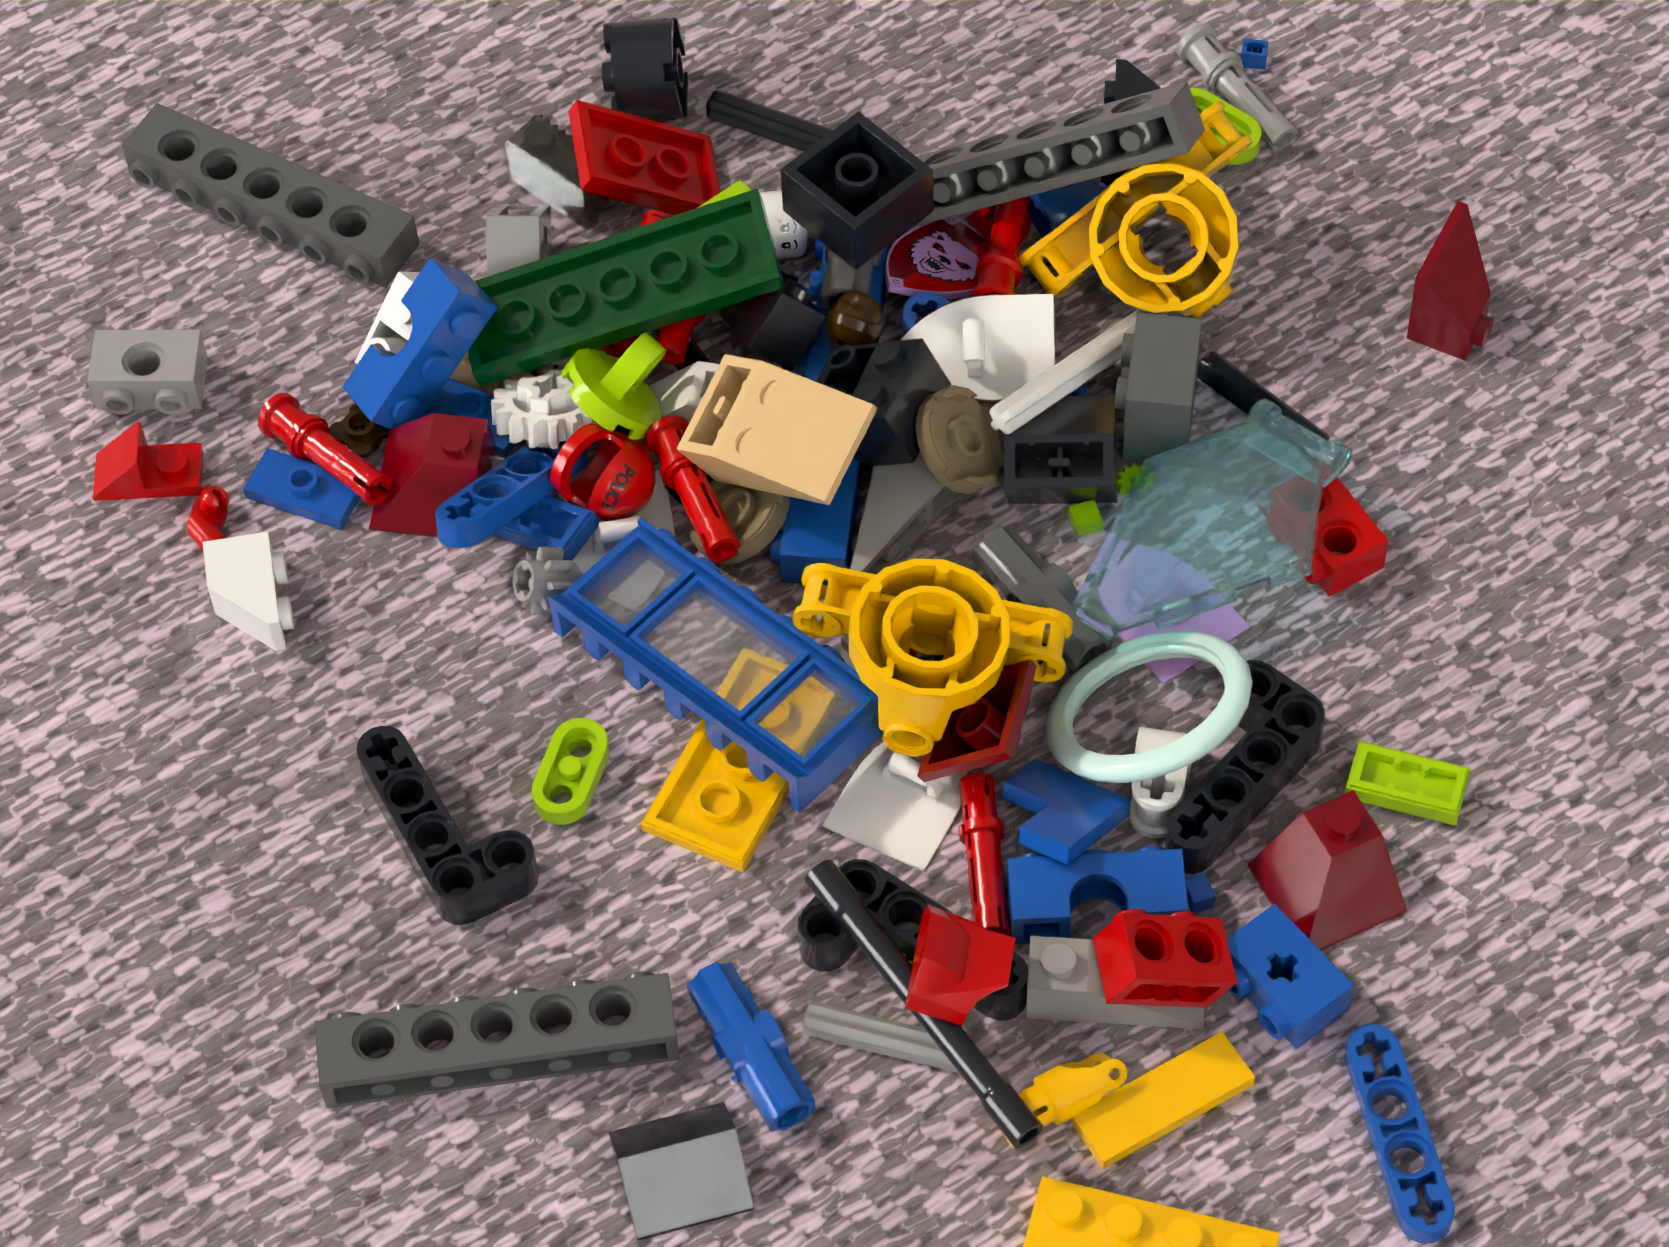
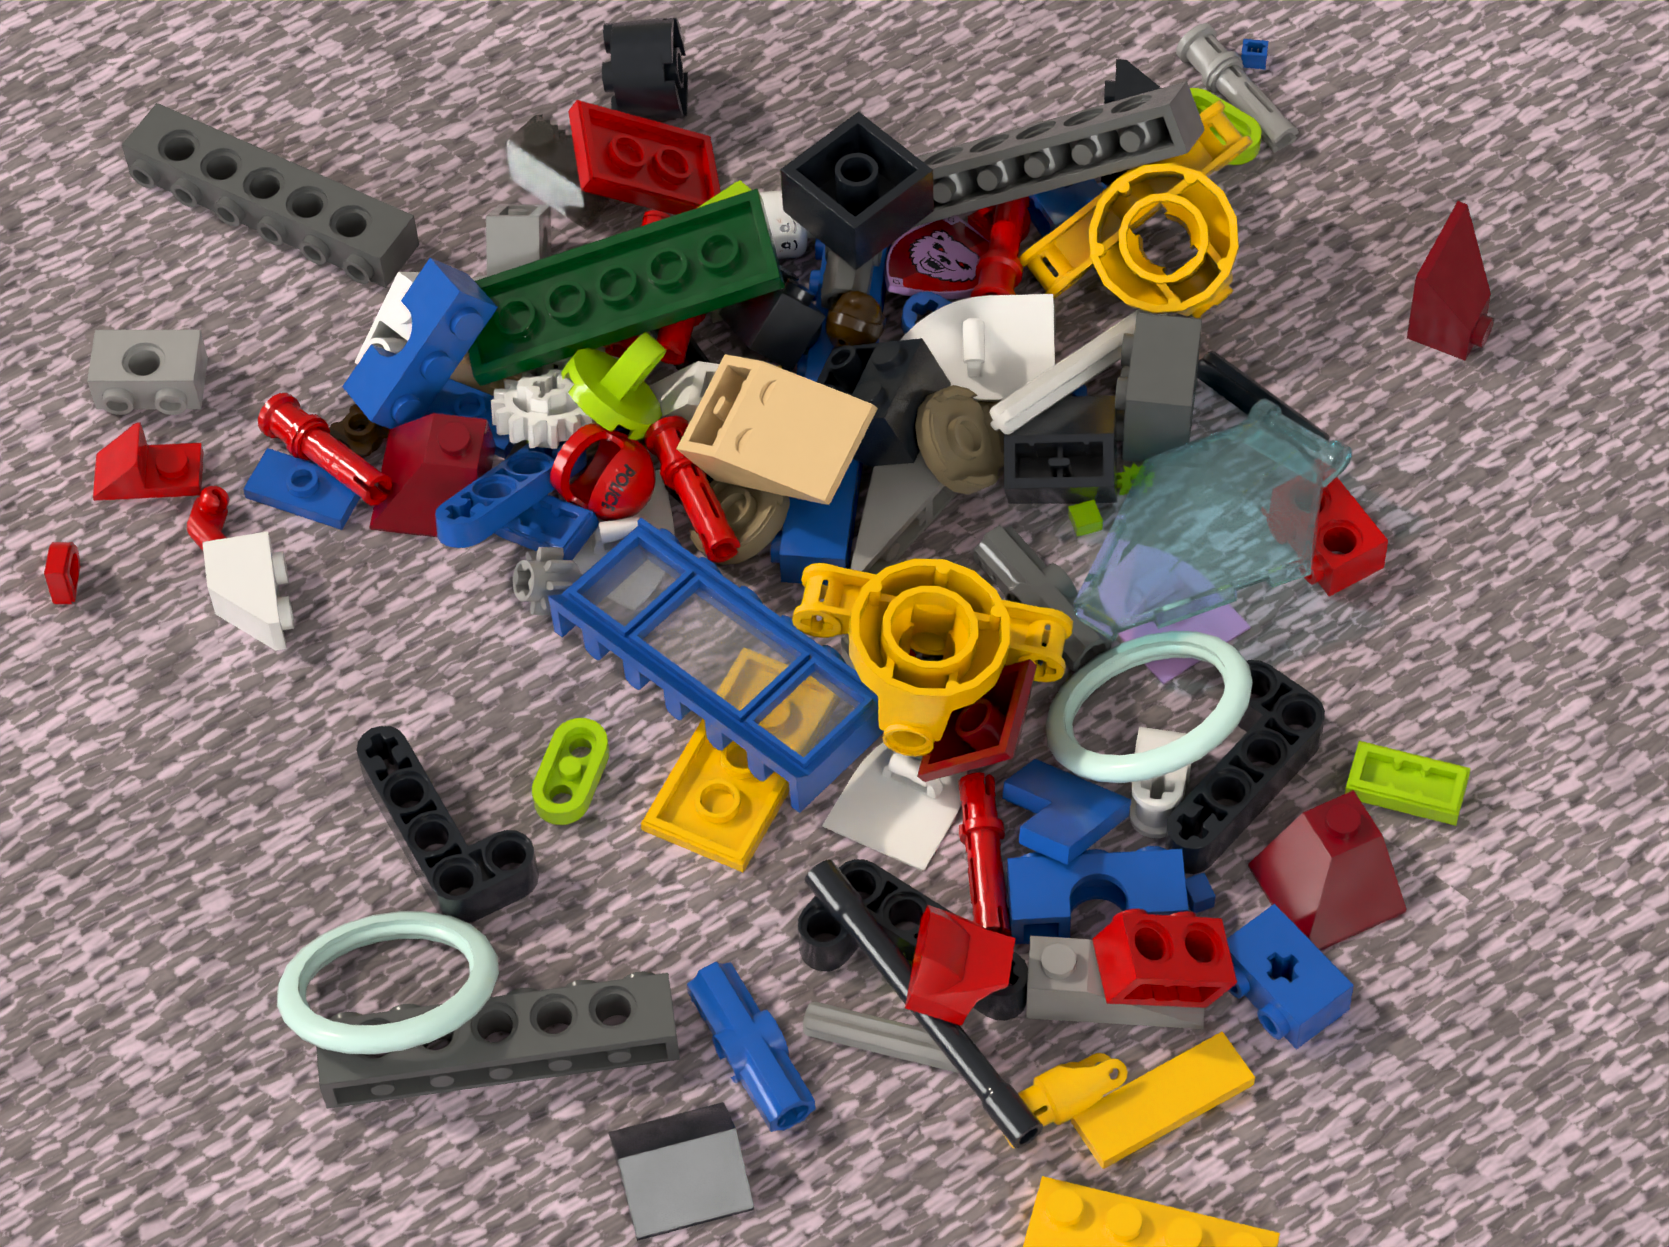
black axle [706,90,833,151] -> none
blue beam [1345,1024,1455,1244] -> none
none -> red tile [44,542,80,604]
none -> light aqua wedge [277,911,499,1054]

